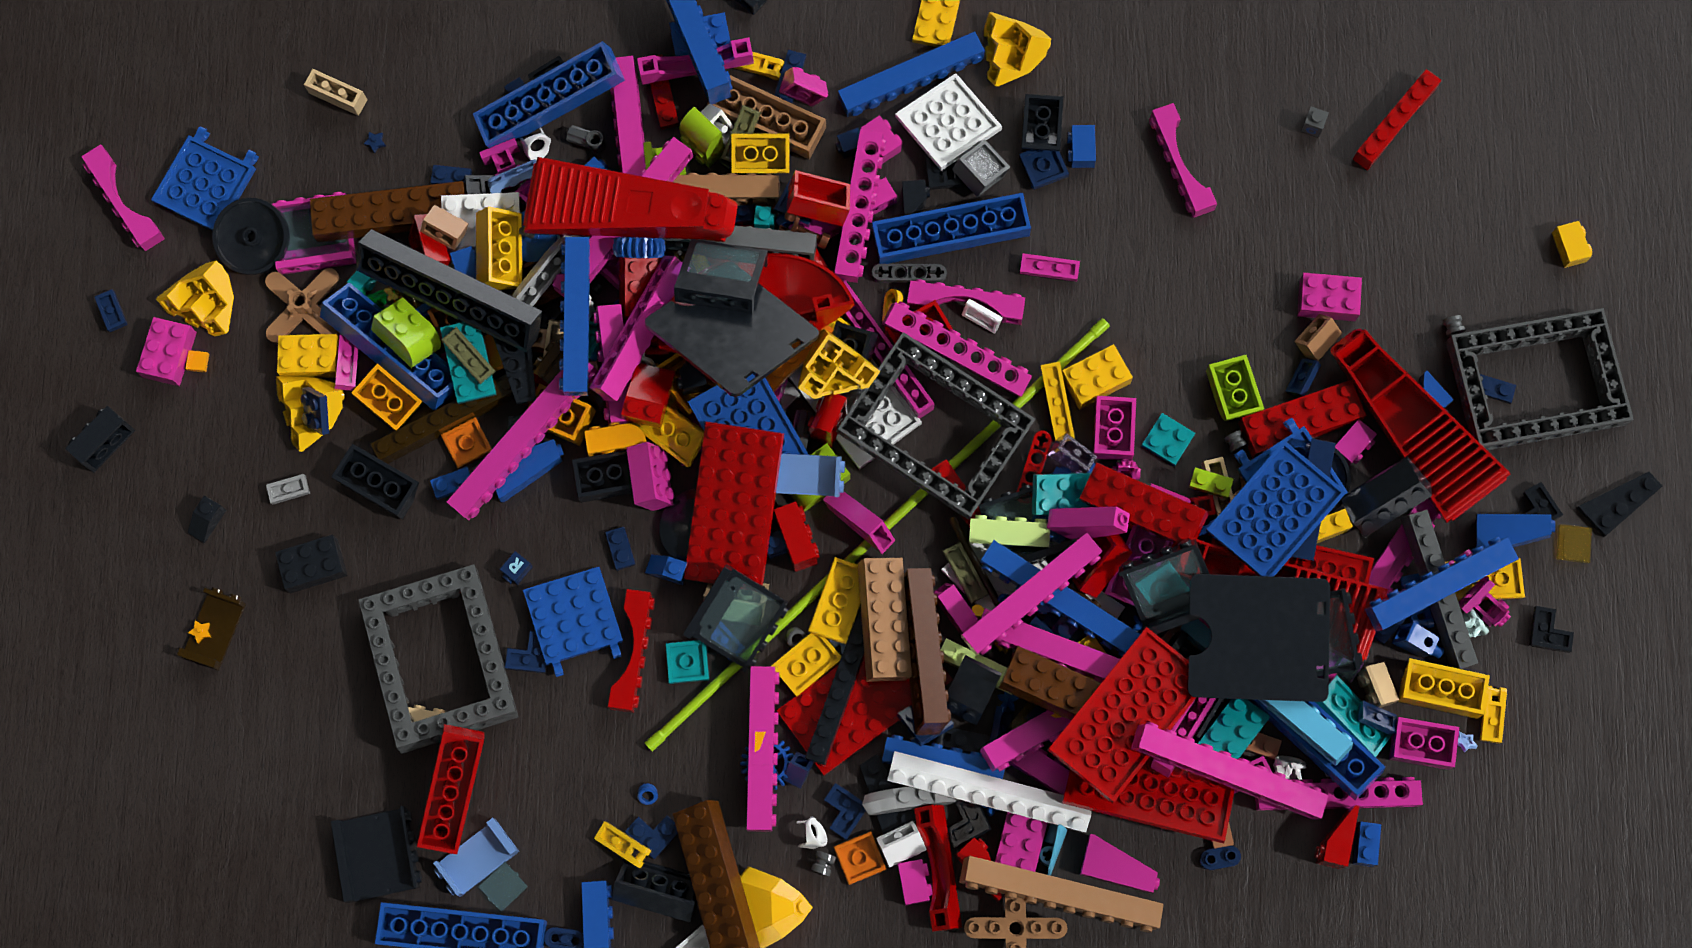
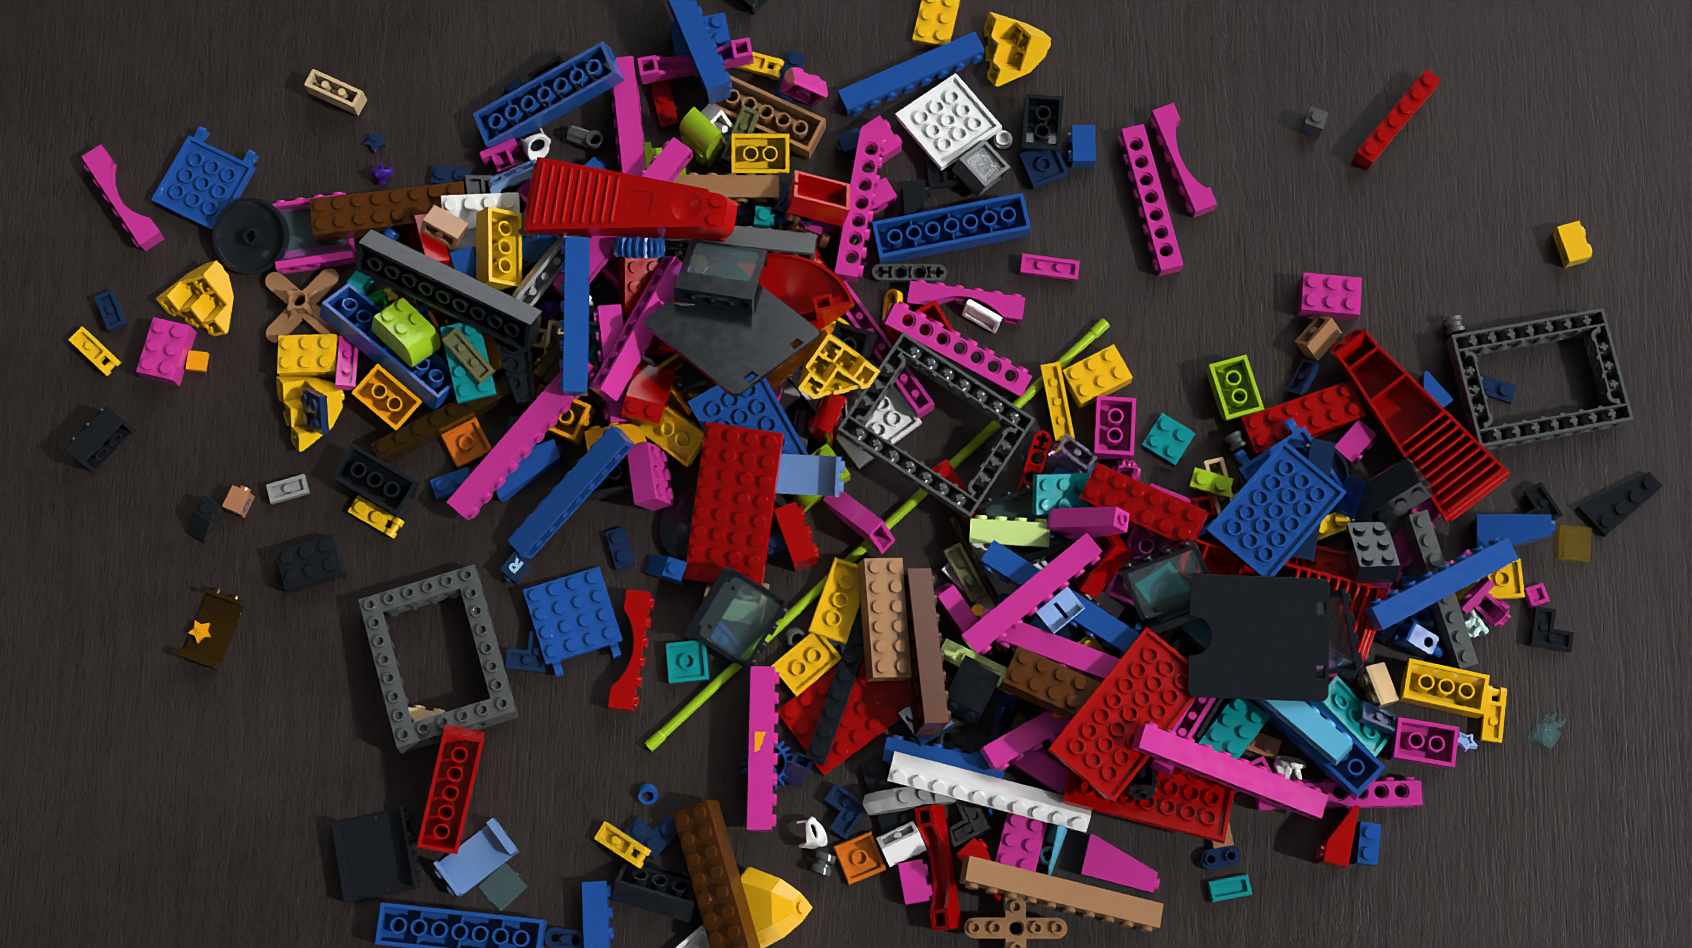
none -> yellow plate [68,326,121,376]
none -> nougat brick [222,485,255,518]
none -> yellow plate [348,495,405,539]
none -> dark purple piece [370,163,394,184]
none -> blue piece [382,228,401,241]
none -> blue brick [508,426,635,559]
none -> dark purple piece [538,297,561,319]
none -> white plate [994,130,1013,149]
none -> light blue piece [1036,586,1085,634]
none -> dark pink brick [1118,124,1183,276]
none -> black hand [1127,767,1158,800]
none -> teal tile [1207,874,1252,903]
none -> clear blue plate [1335,475,1367,519]
none -> black brick [1343,521,1400,583]
none -> dark pink tile [1524,583,1550,608]
none -> clear light blue plate [1532,712,1566,750]

